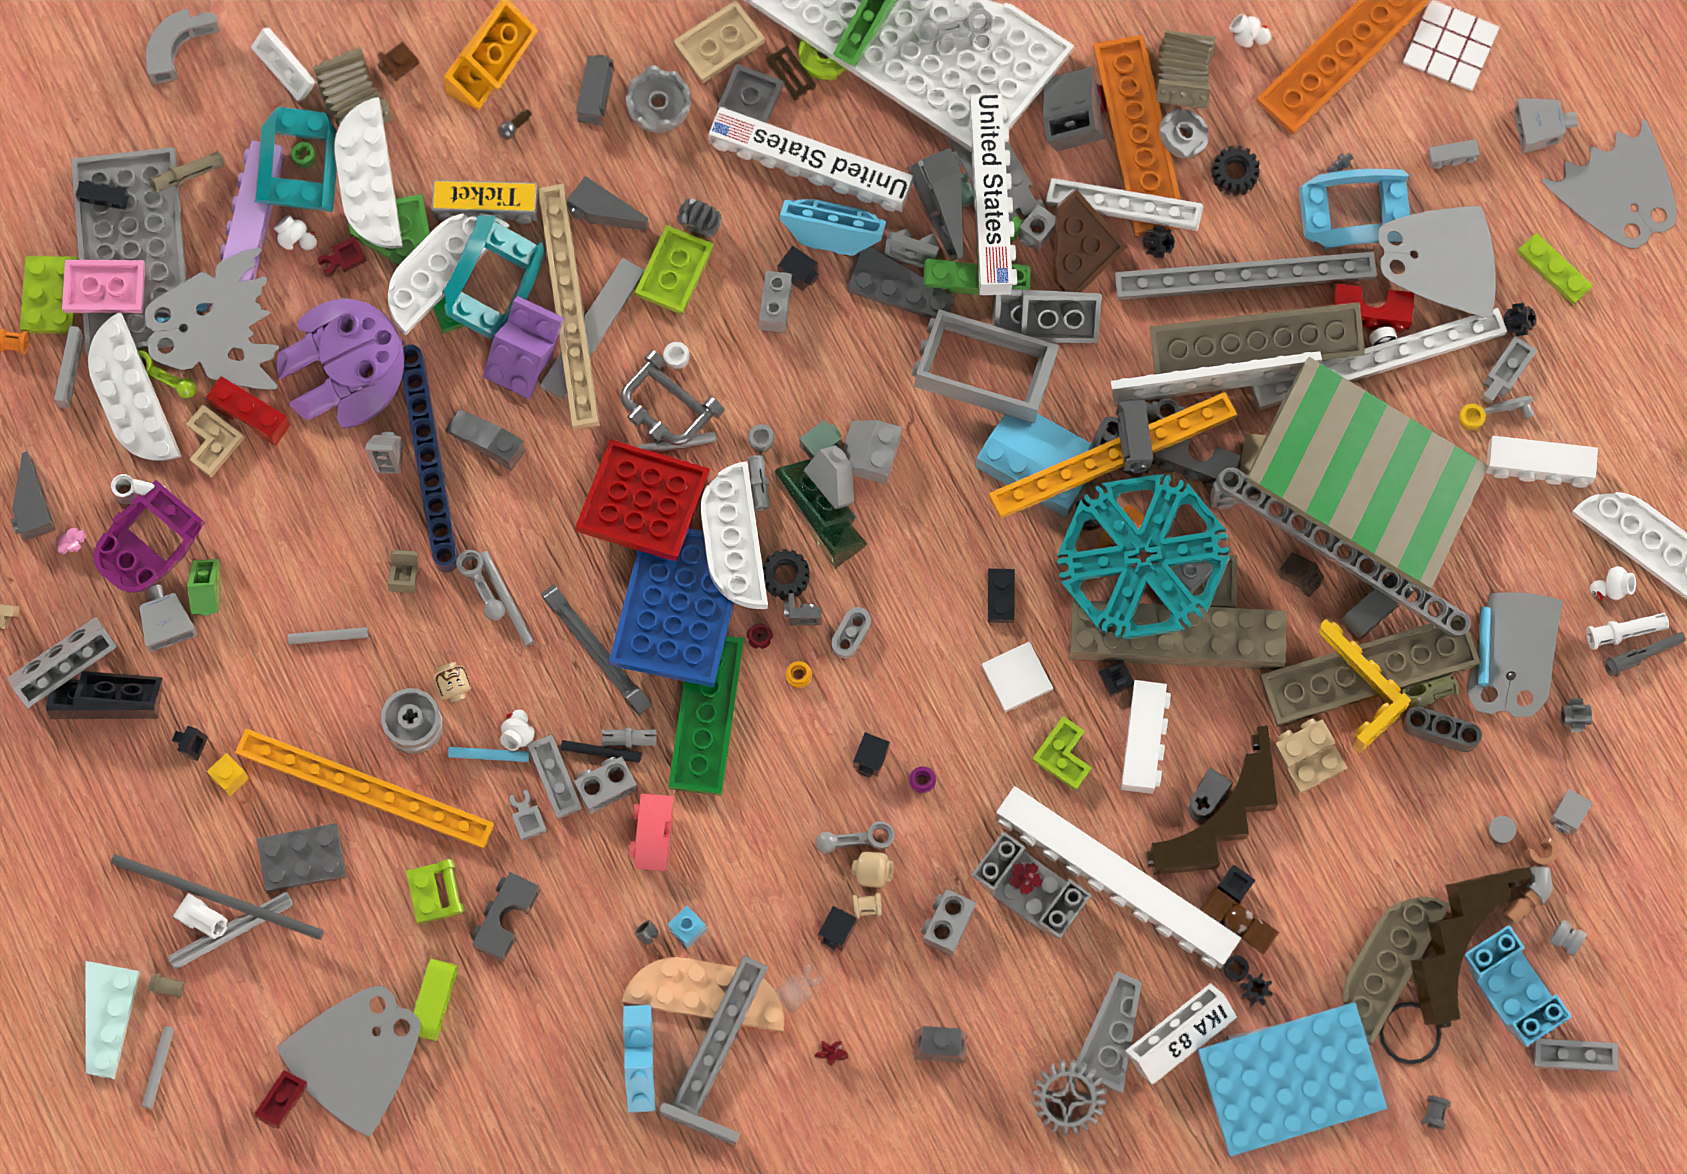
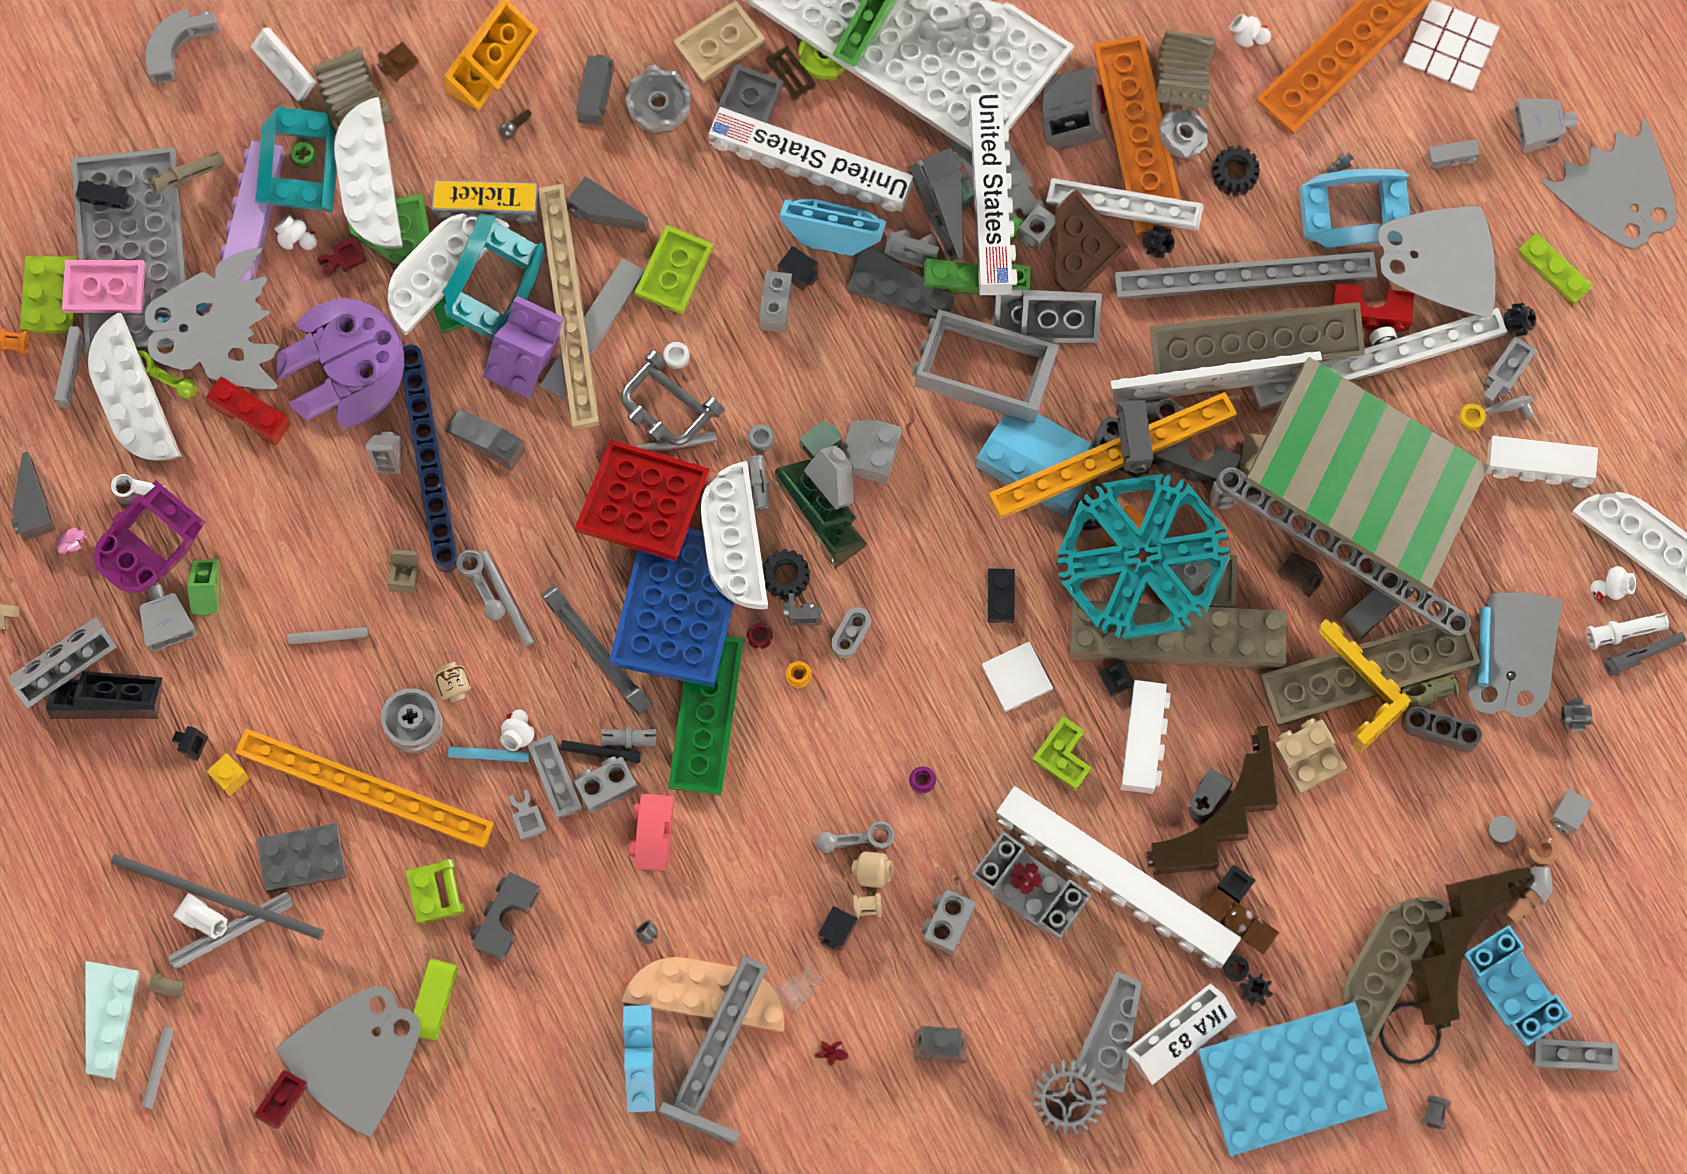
tan plate [186,405,245,478] -> none
medium azure brick [667,906,707,949] -> none
dark grey gear [677,199,722,237] -> none
black brick [853,732,890,778] -> none
light grey wheel [1549,920,1587,957] -> none

